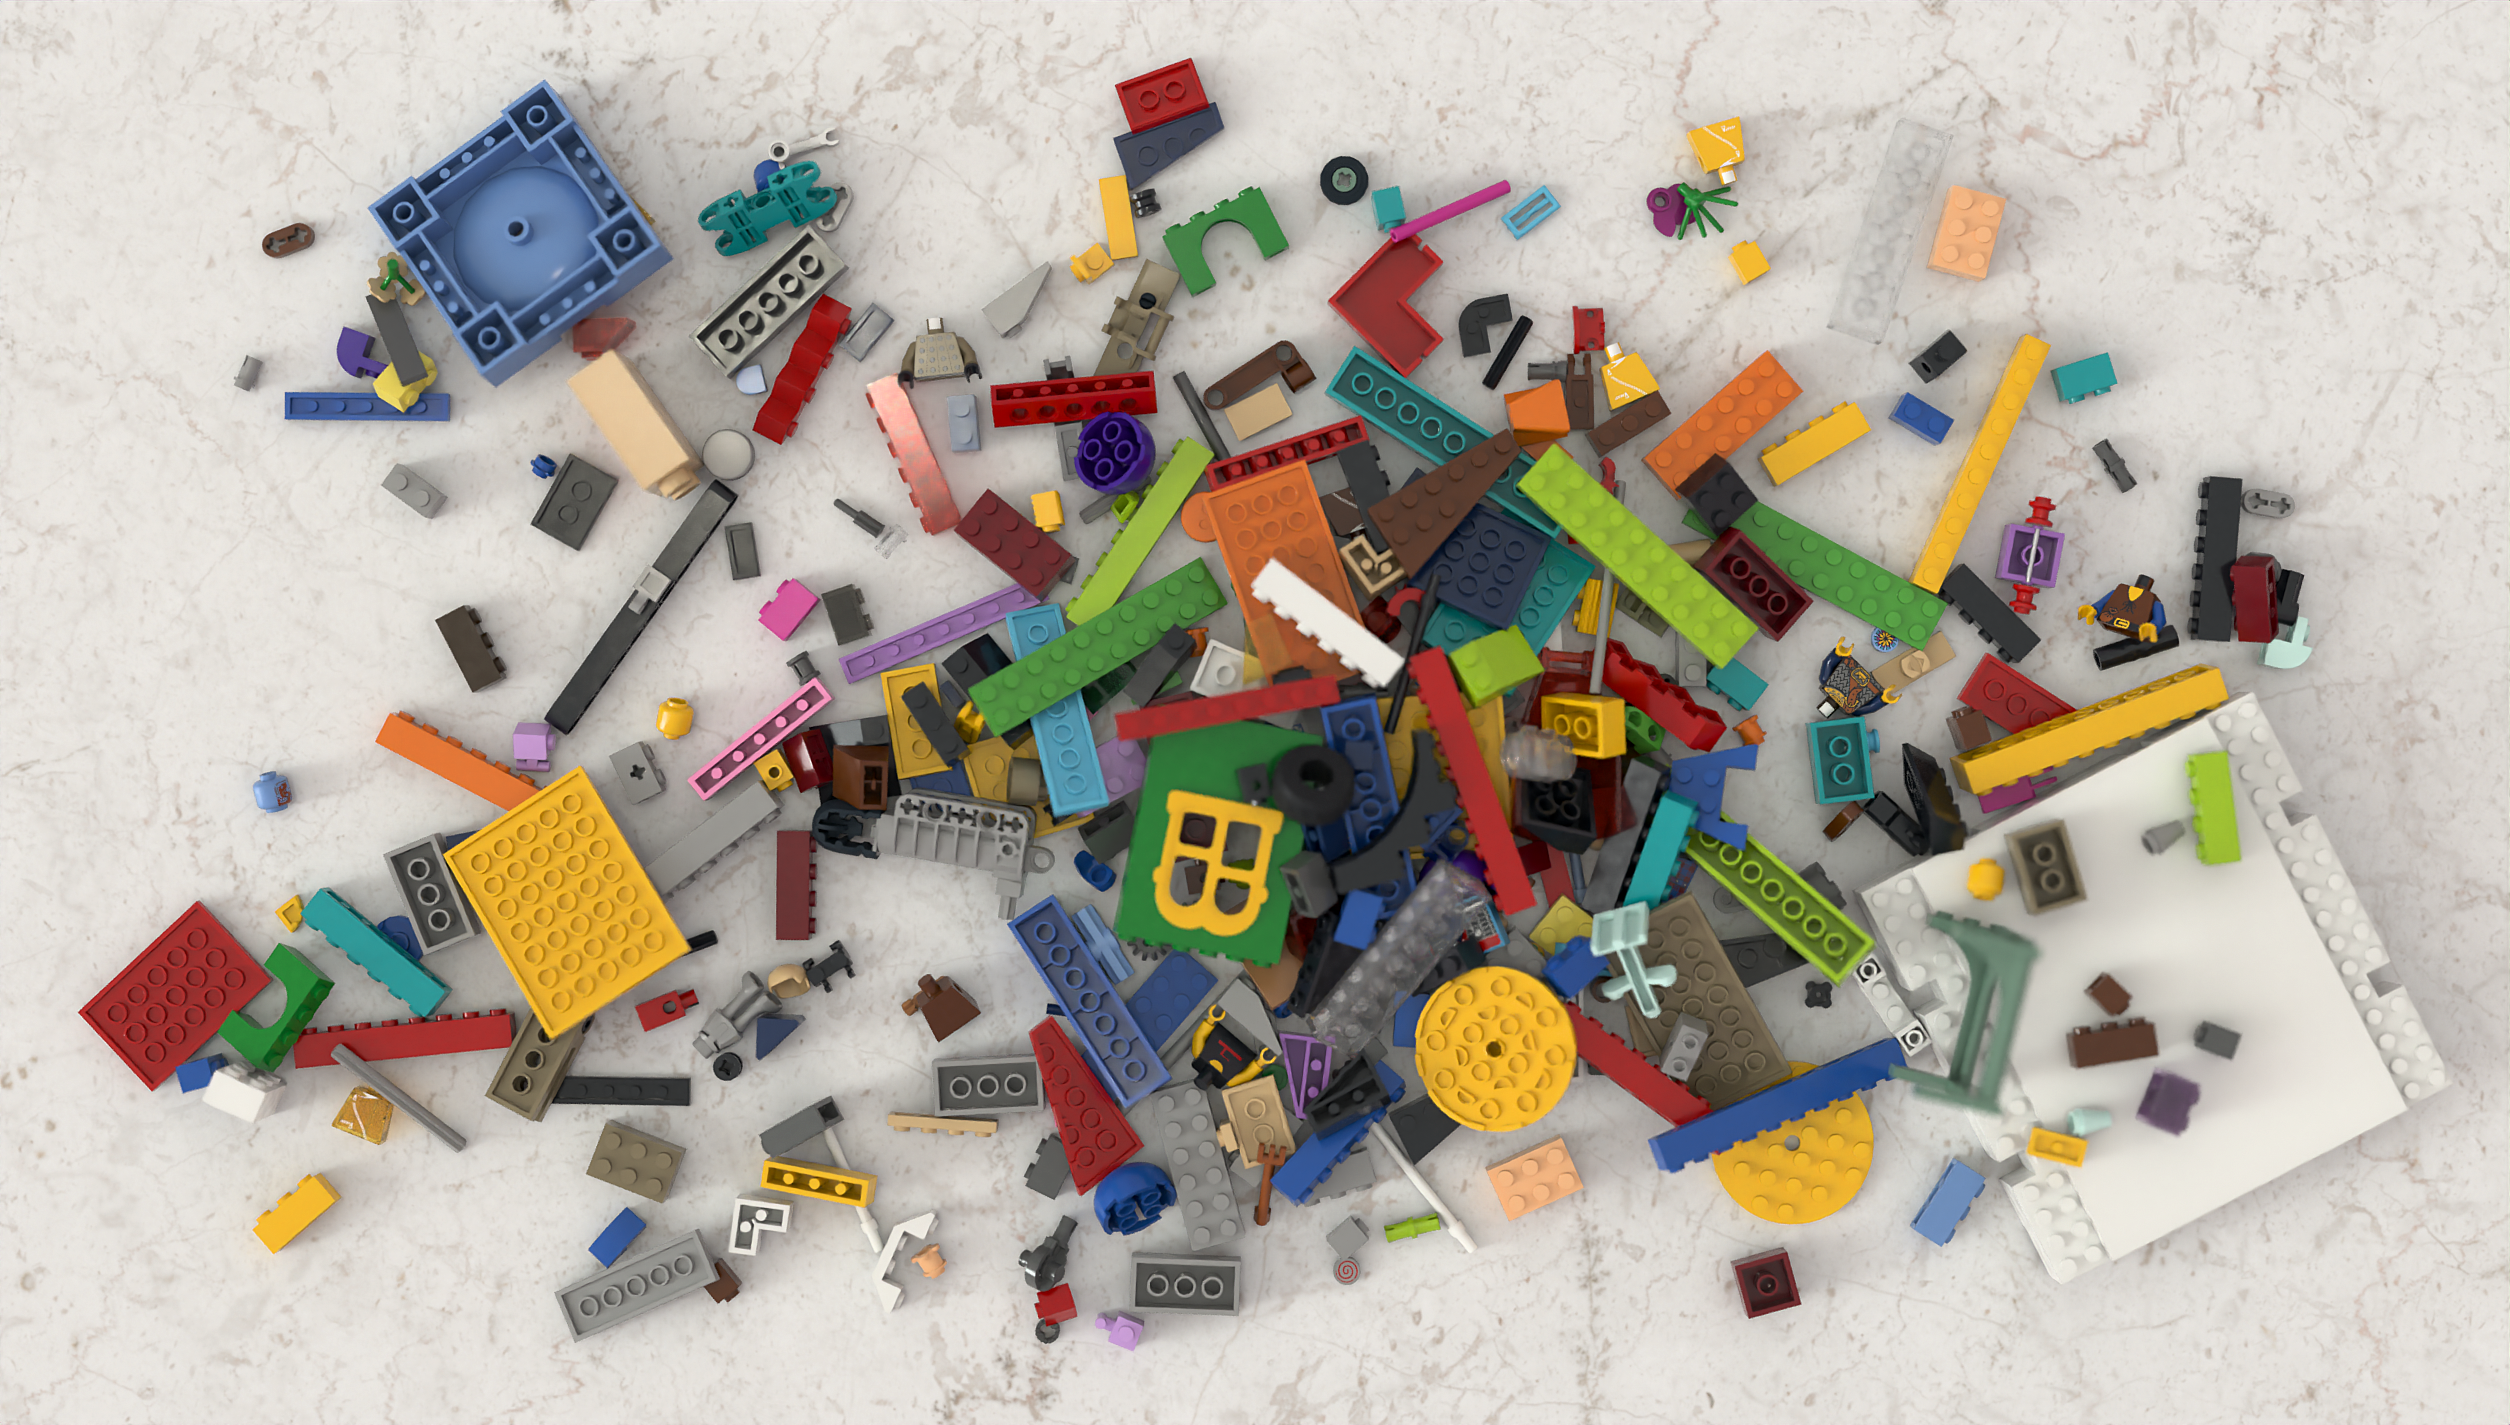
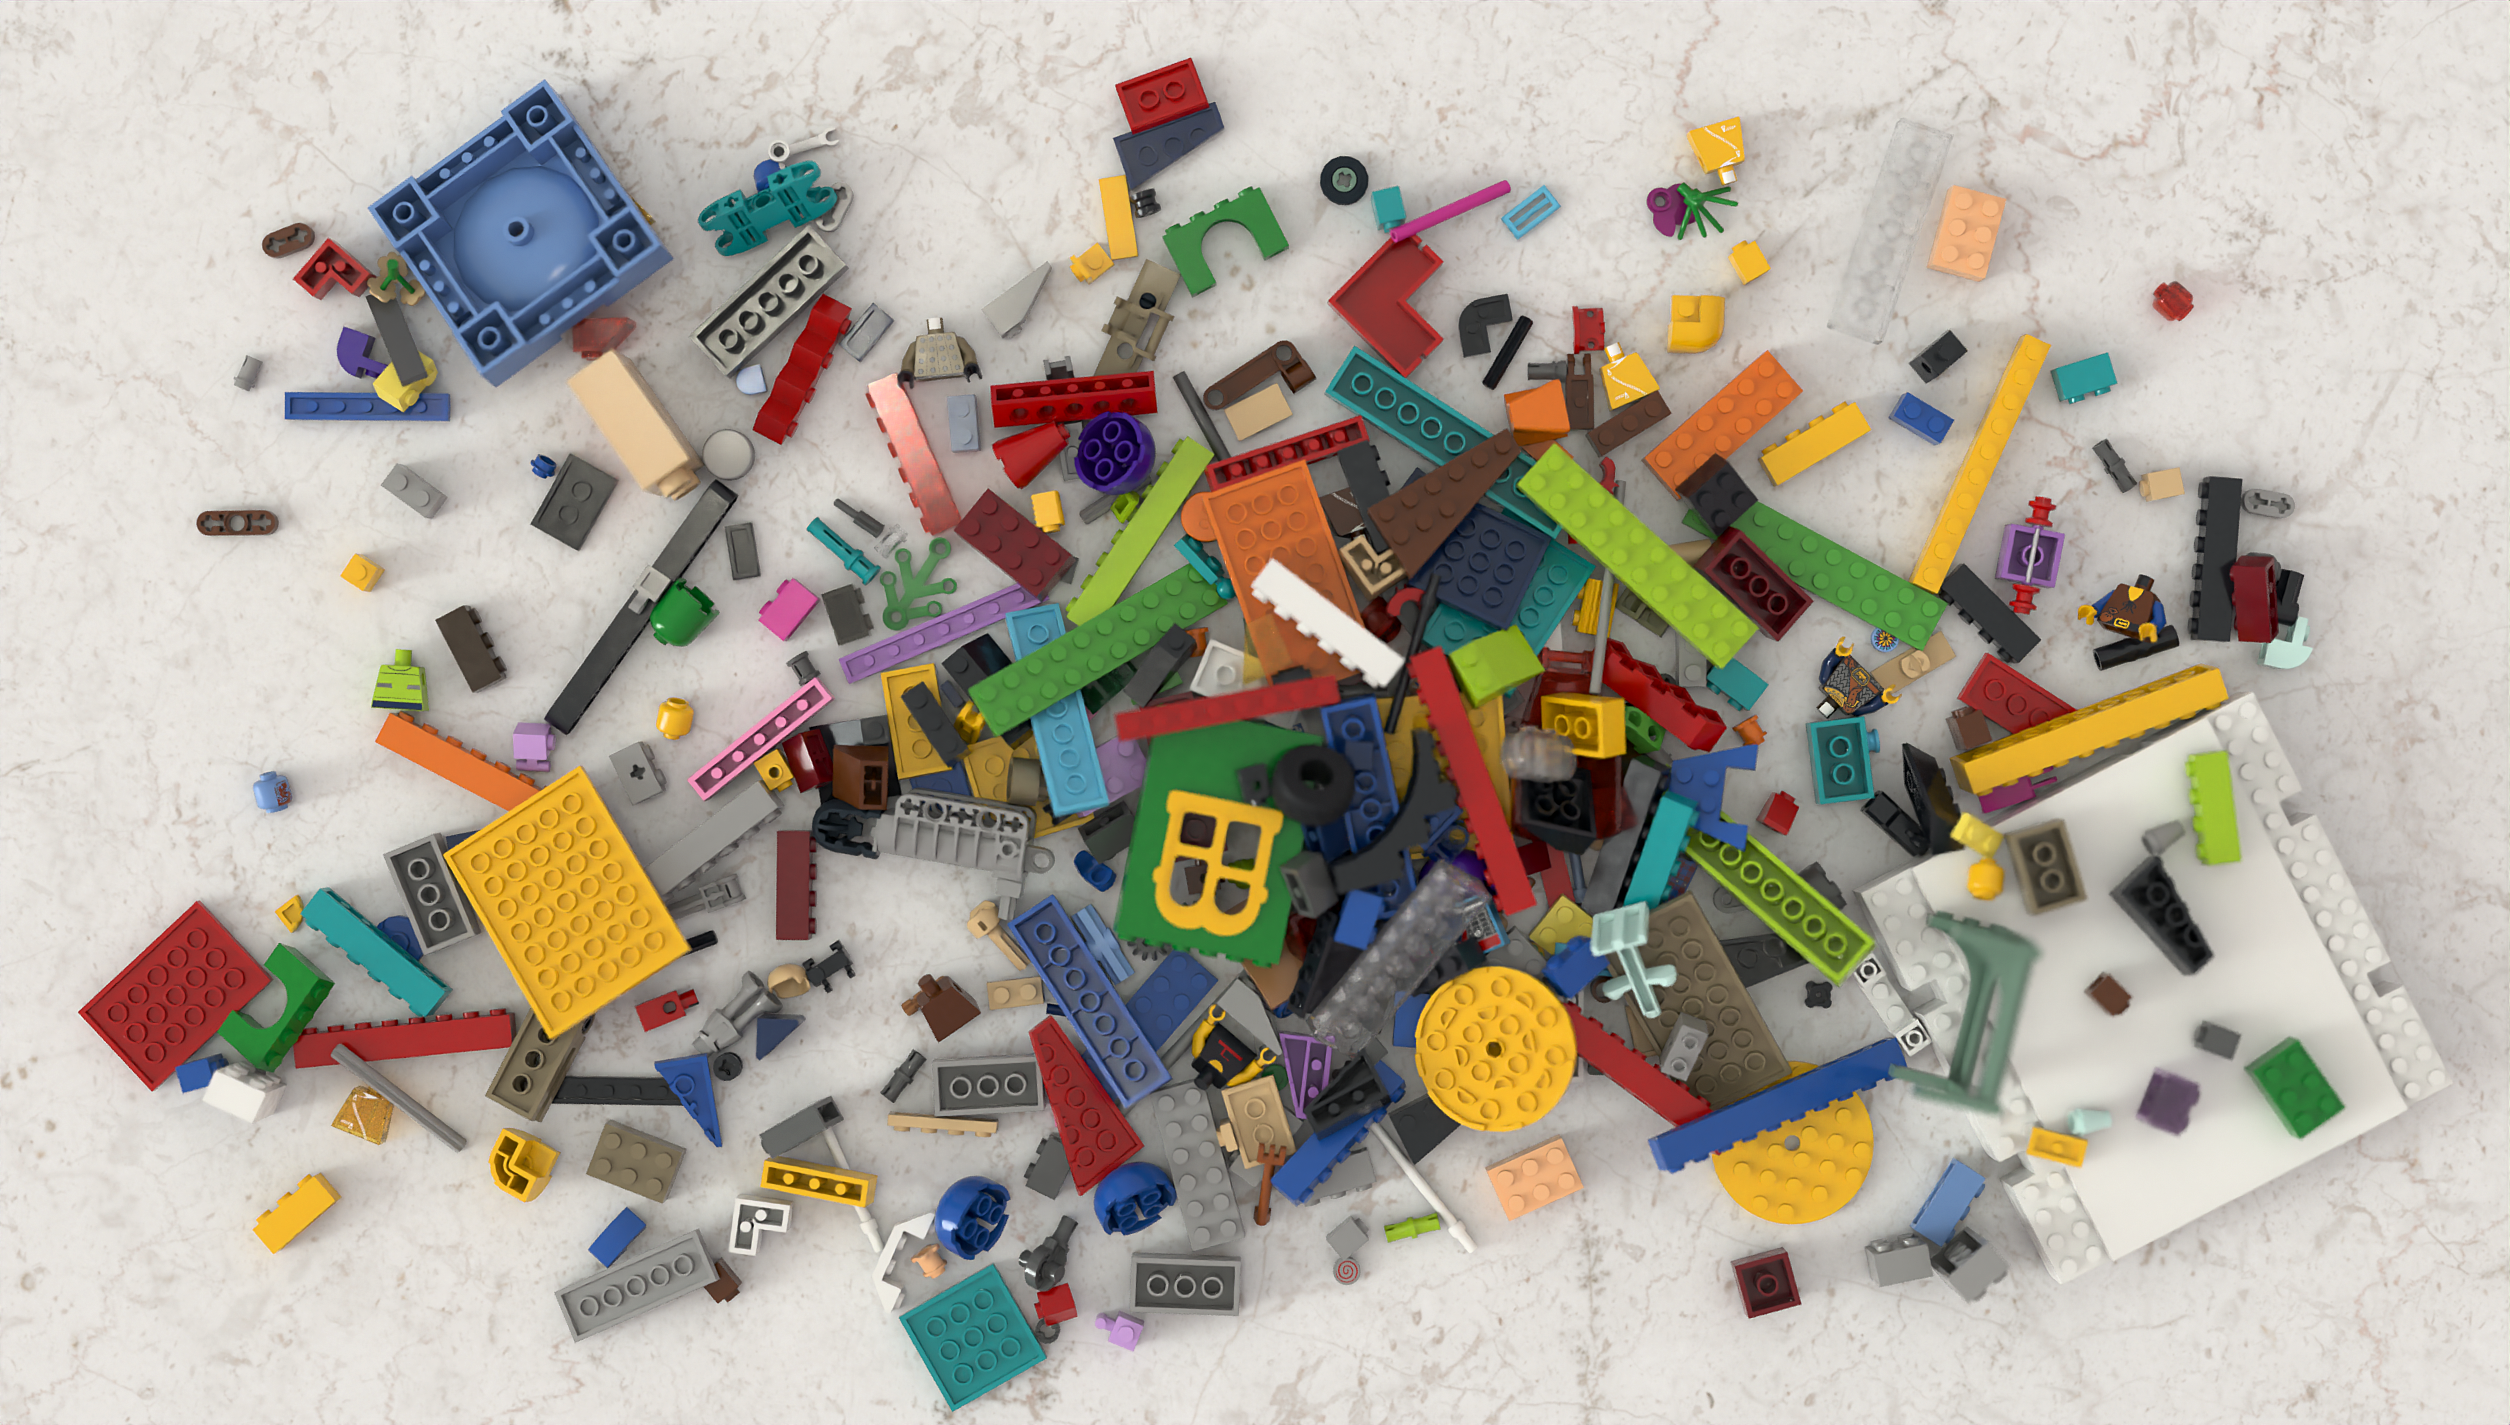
reddish brown beam [1822,801,1864,842] -> none
reddish brown brick [2066,1017,2159,1069] -> none
none -> reddish brown beam [196,510,279,536]
none -> red brick [293,238,377,300]
none -> yellow brick [340,553,385,592]
none -> lime torso [371,649,429,711]
none -> yellow brick [488,1128,561,1202]
none -> green cylinder [650,577,720,647]
none -> blue wing [654,1053,722,1147]
none -> light grey connector [667,874,746,920]
none -> teal pin [806,517,881,586]
none -> green plant [880,537,957,630]
none -> dark grey pin [880,1049,927,1103]
none -> teal plate [899,1263,1047,1412]
none -> blue cylinder [935,1176,1010,1260]
none -> tan piece [967,900,1031,971]
none -> tan plate [987,976,1044,1010]
none -> red cone [992,421,1071,489]
none -> teal plate [1174,534,1236,600]
none -> yellow brick [1667,295,1725,354]
none -> red slope [1756,791,1799,836]
none -> light grey brick [1865,1233,1934,1287]
none -> light grey brick [1930,1226,2010,1304]
none -> light yellow plate [1951,812,2004,859]
none -> black wedge [2109,855,2214,976]
none -> tan brick [2139,467,2185,502]
none -> clear red head [2152,281,2194,321]
none -> green brick [2244,1037,2346,1140]

